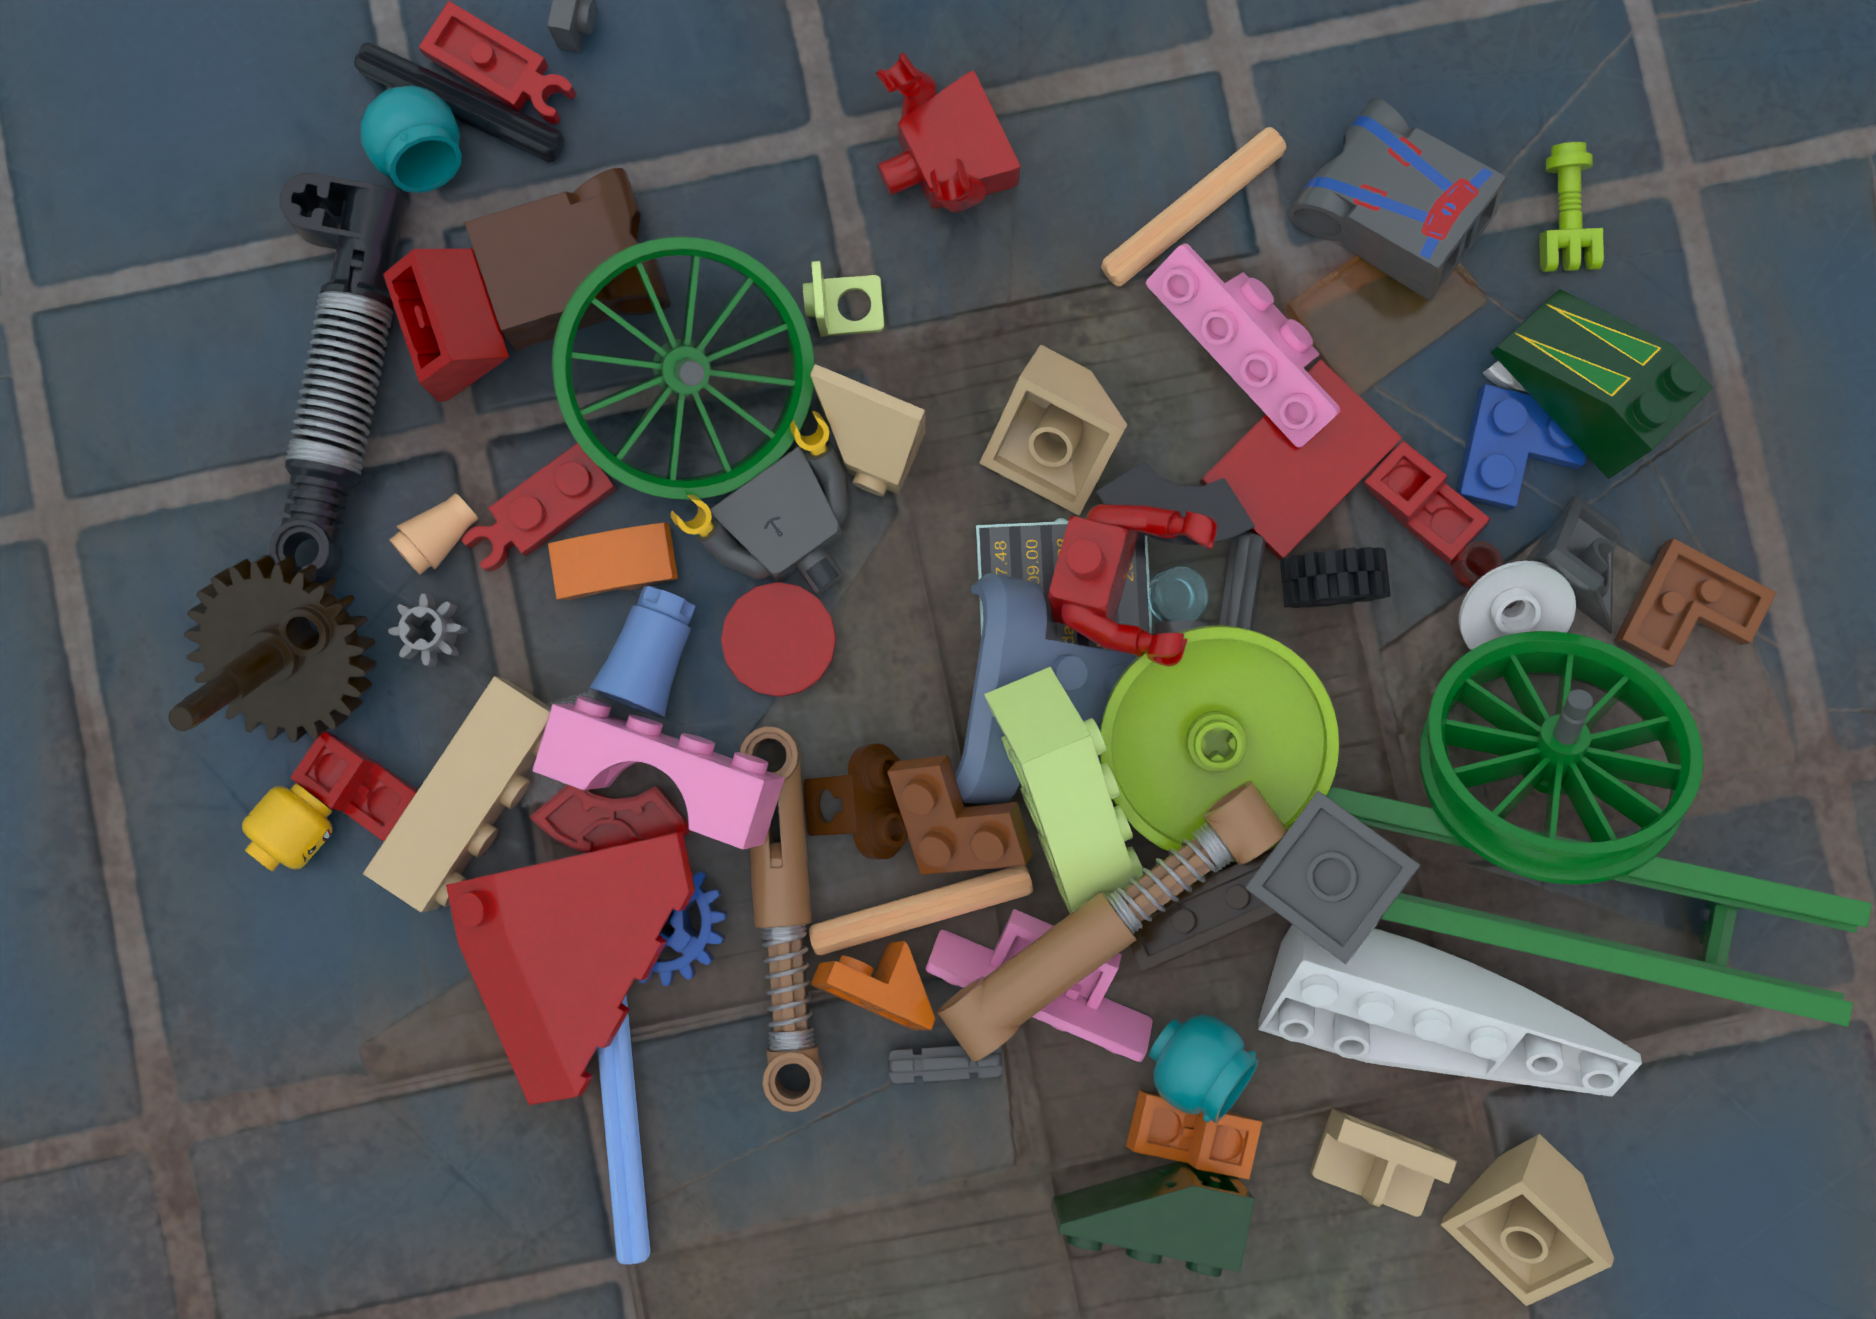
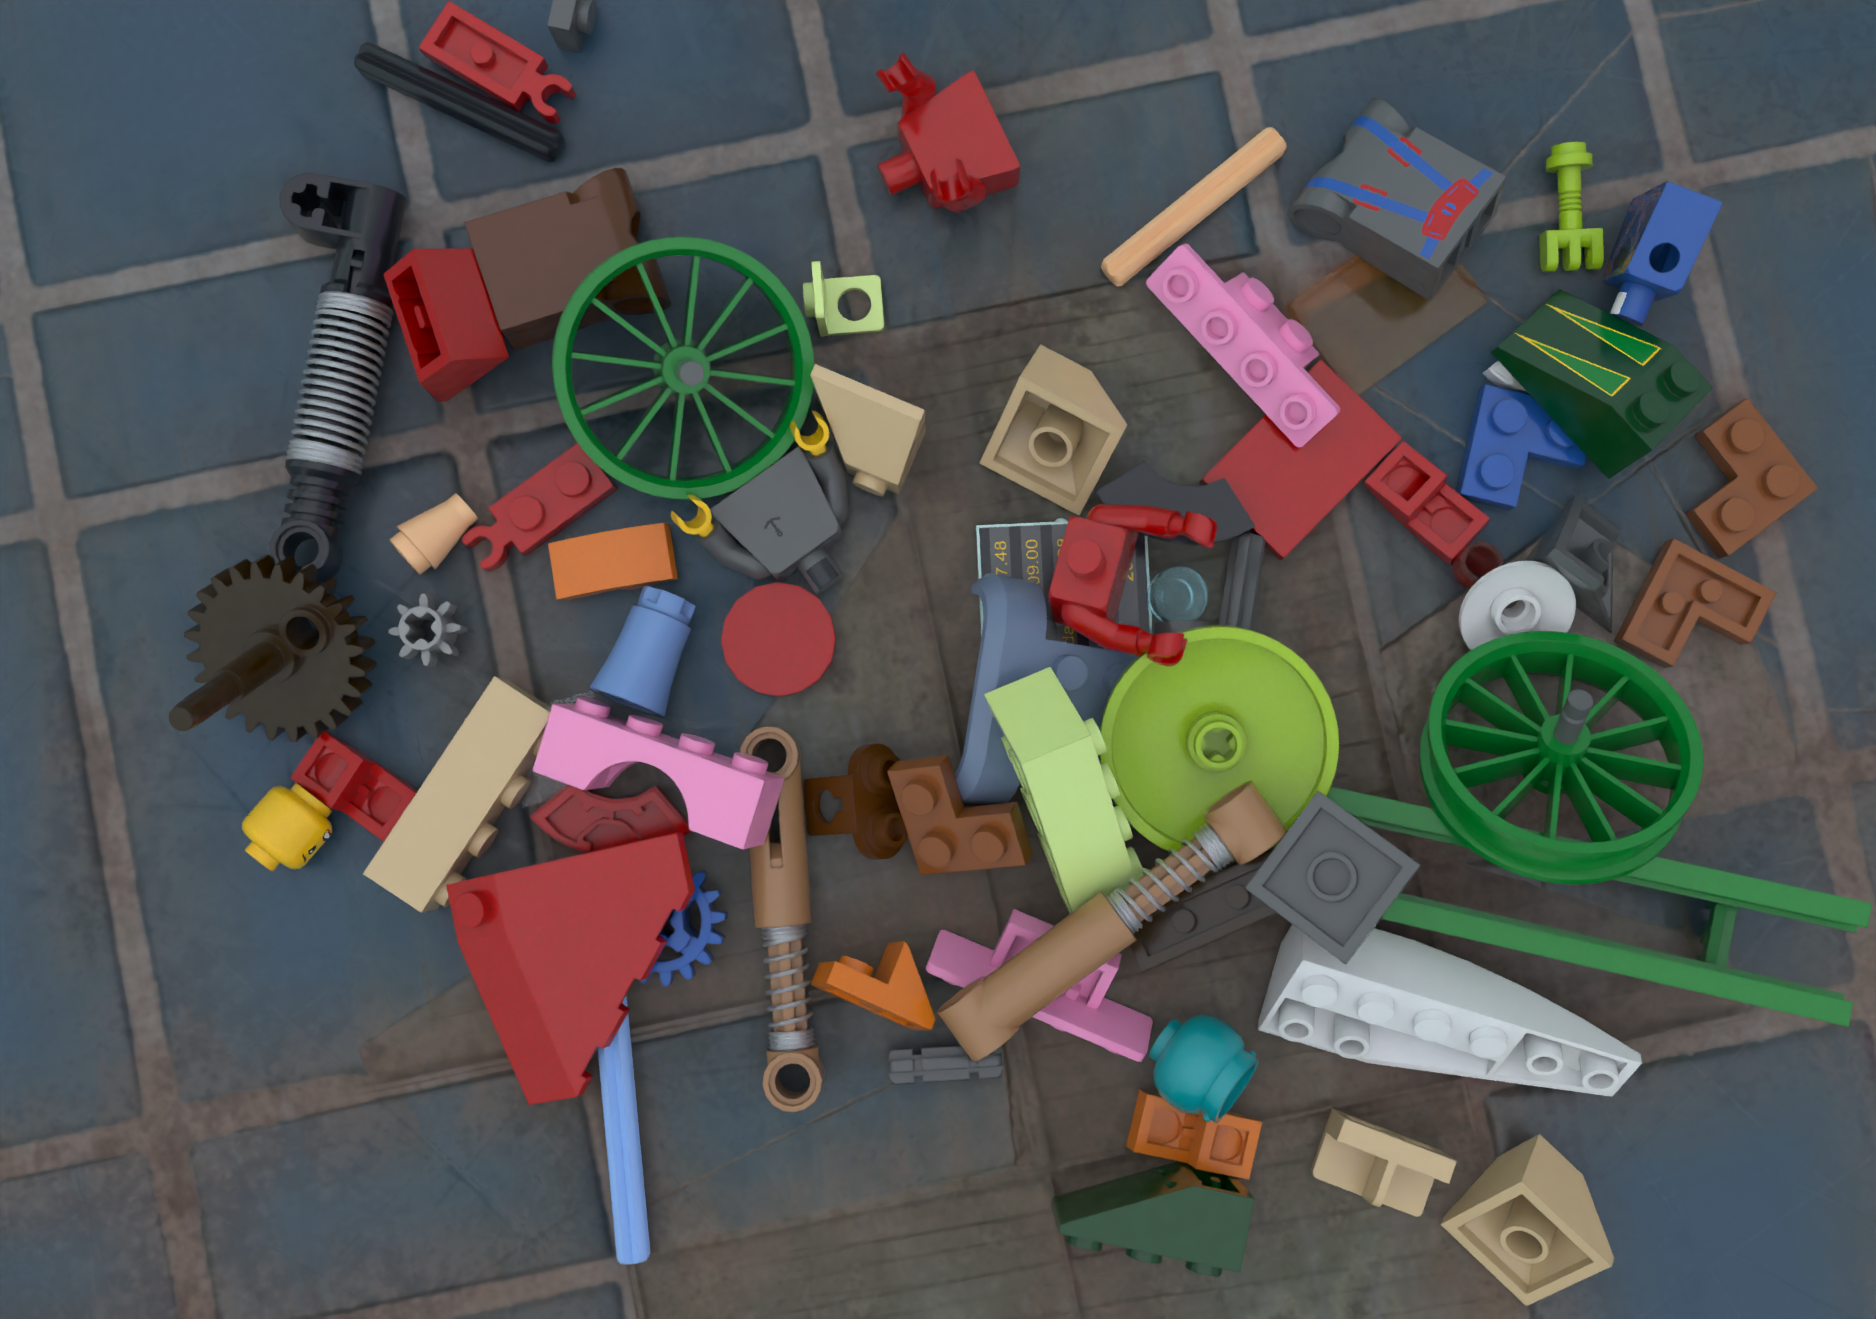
teal piece [360,85,462,193] -> none
light nougat axle [809,866,1033,956] -> none
black tyre [1280,547,1391,608] -> none
none -> blue torso [1603,181,1723,326]
none -> dark orange plate [1684,398,1818,559]

